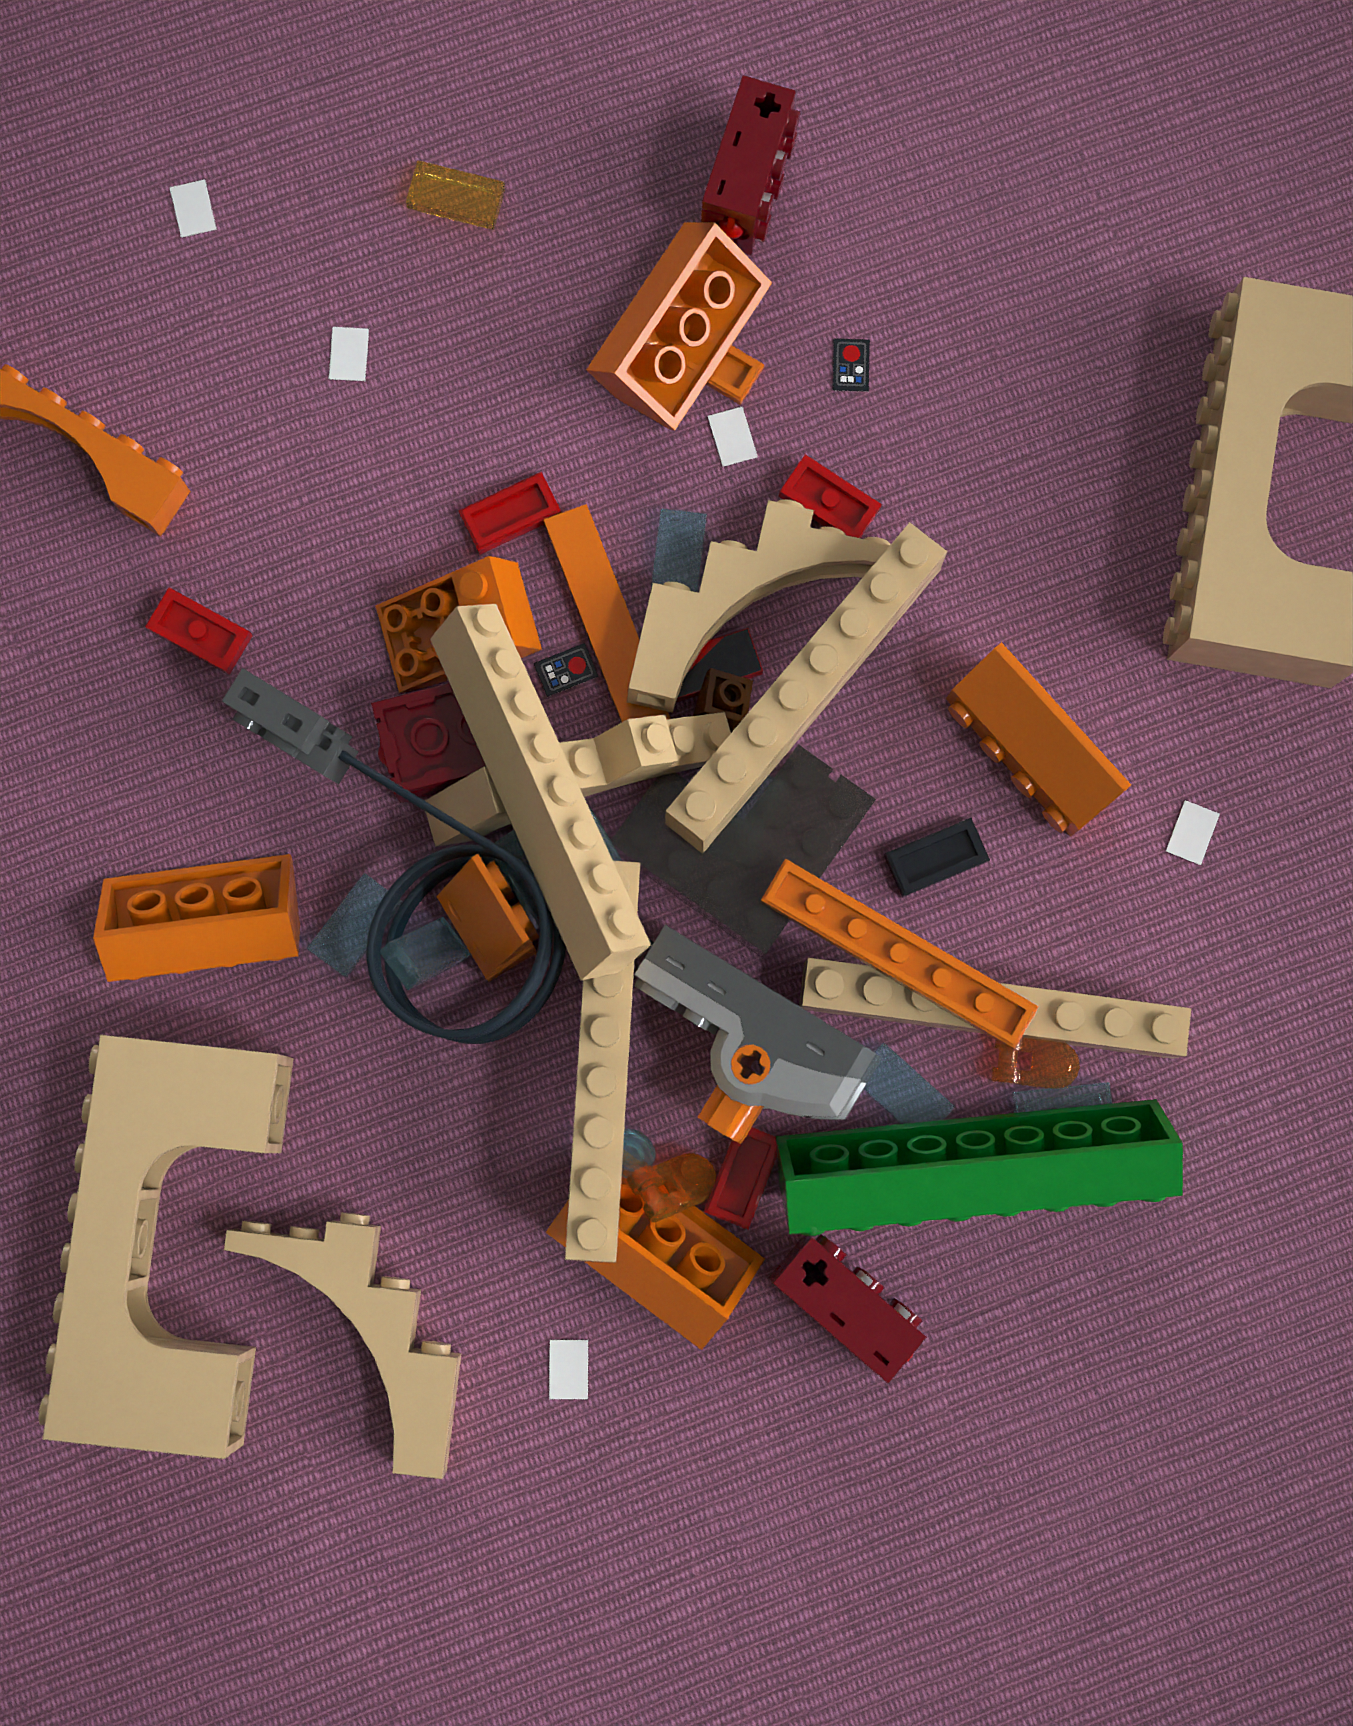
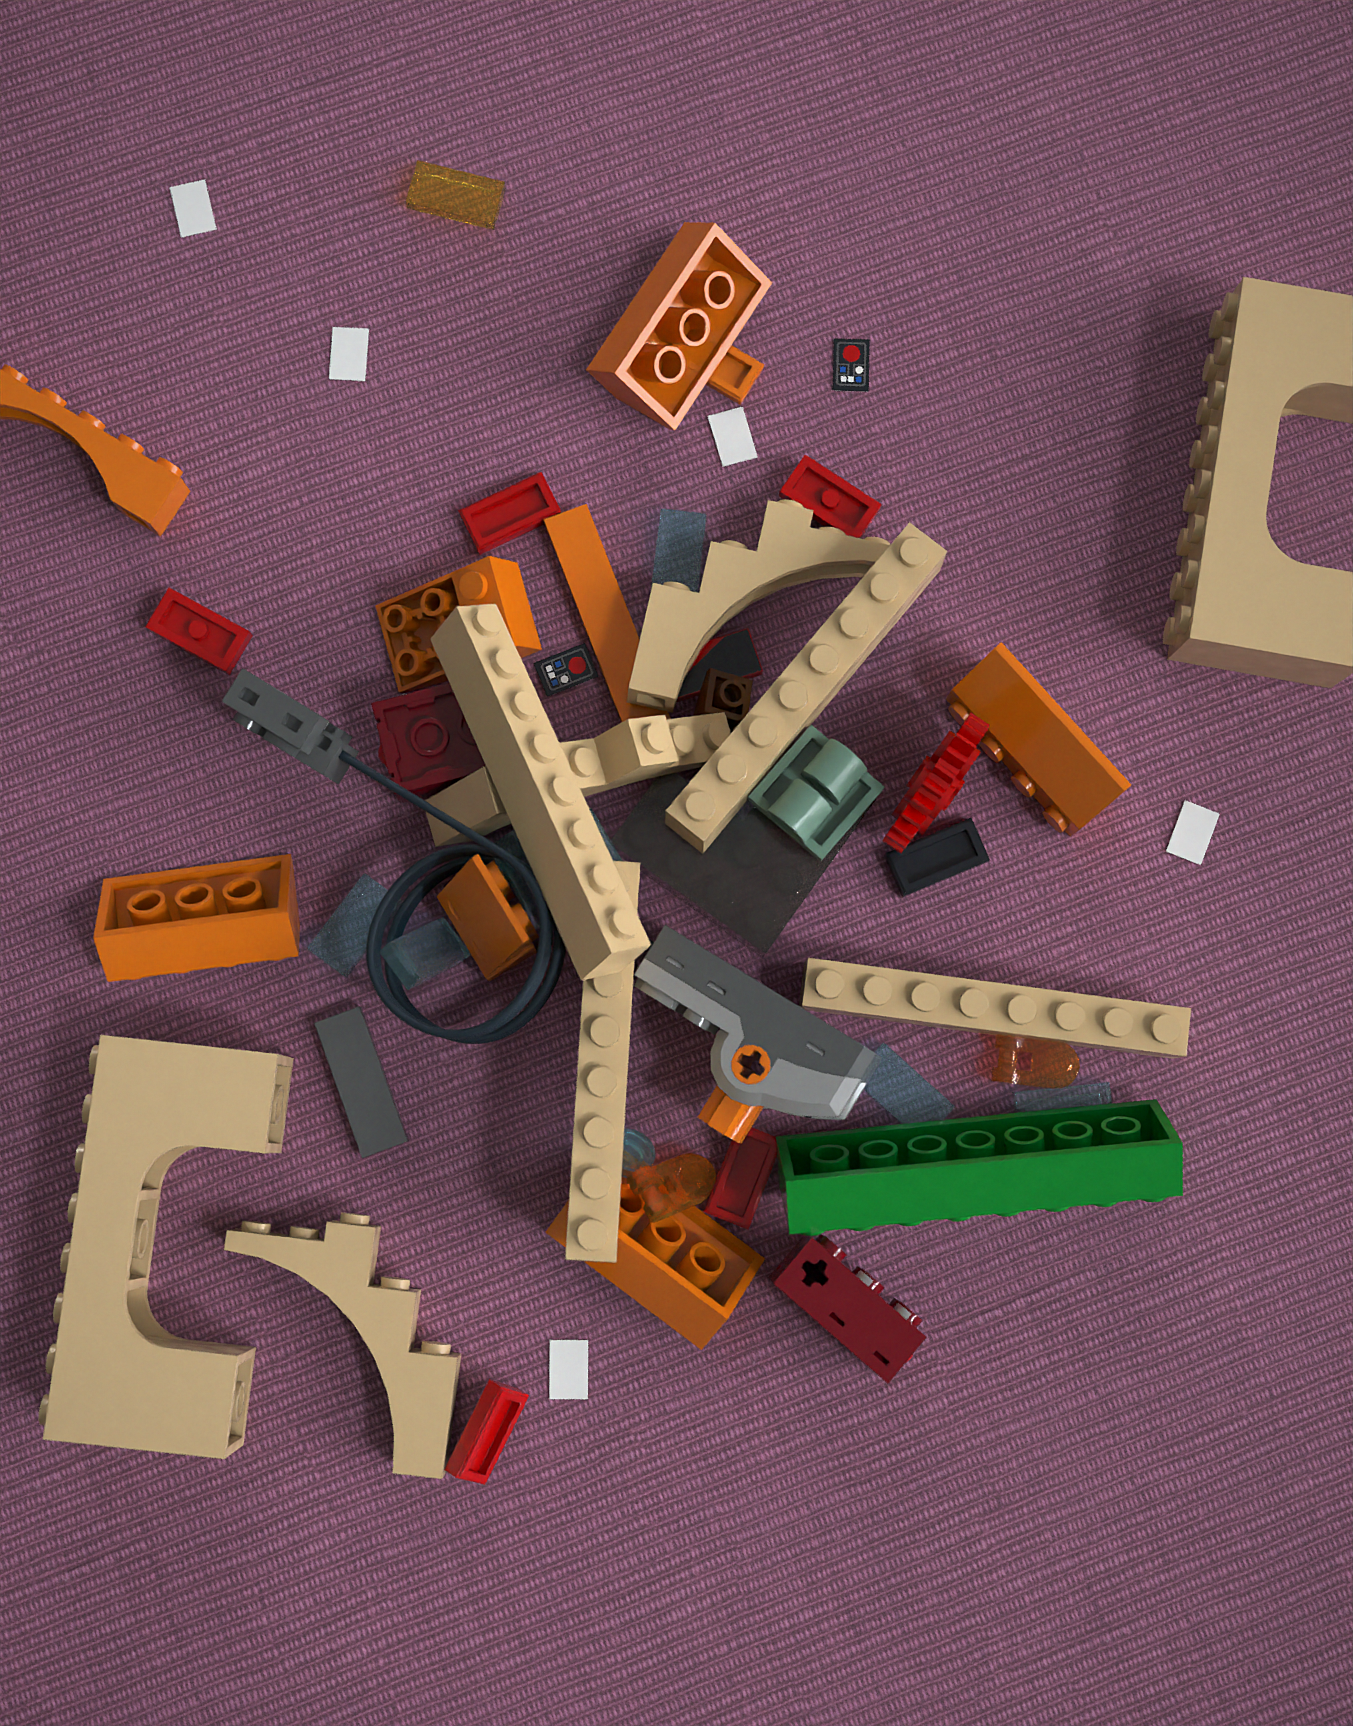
dark red piece [701,75,801,256] -> none
orange tile [760,859,1039,1050] -> none
none -> dark grey tile [314,1006,409,1158]
none -> red tile [444,1379,529,1485]
none -> sand green plate [747,725,885,862]
none -> red gear [882,713,990,854]

